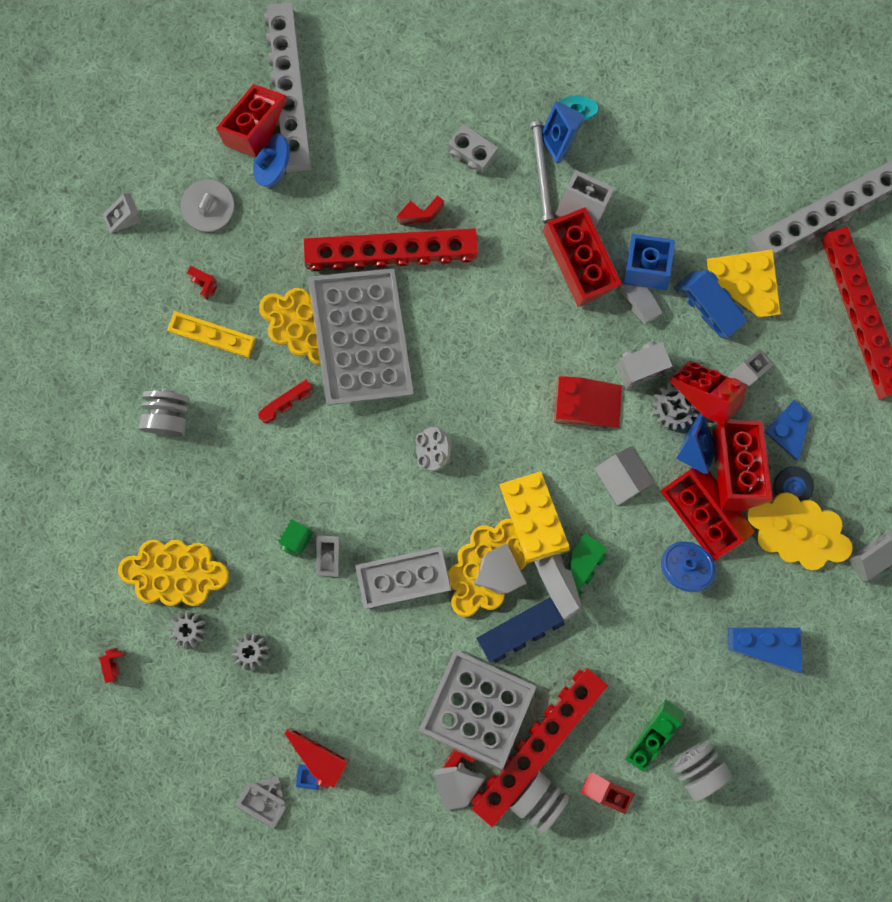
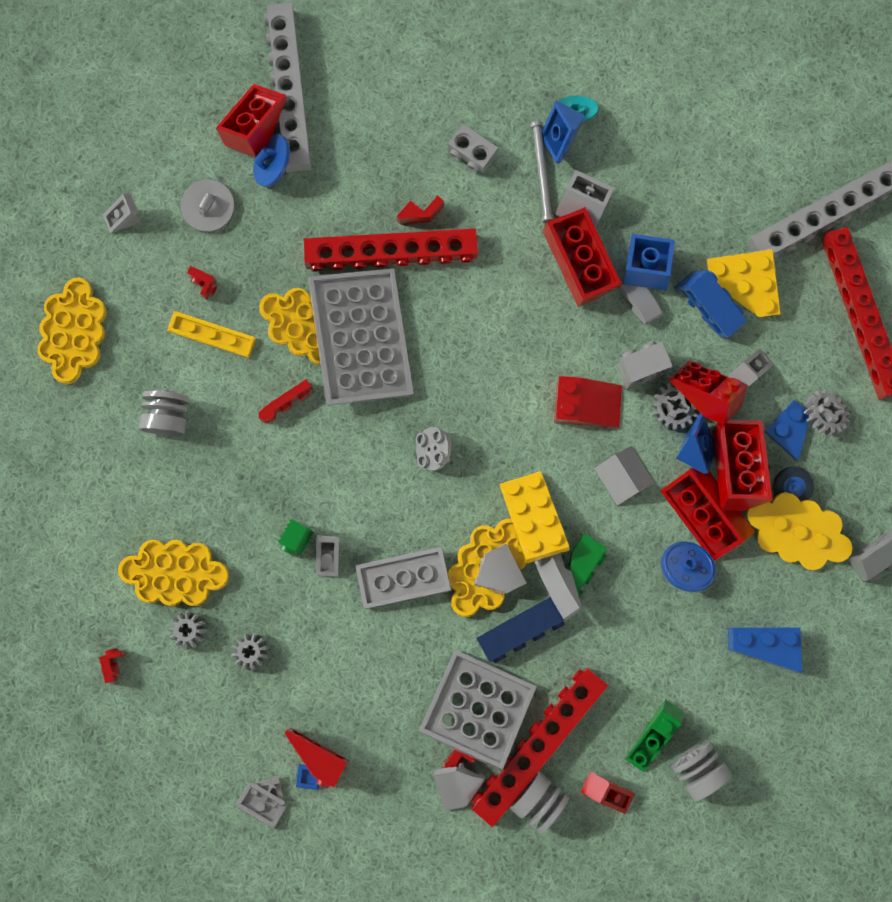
none -> yellow plate [38,278,107,384]
none -> light grey gear [804,390,850,437]

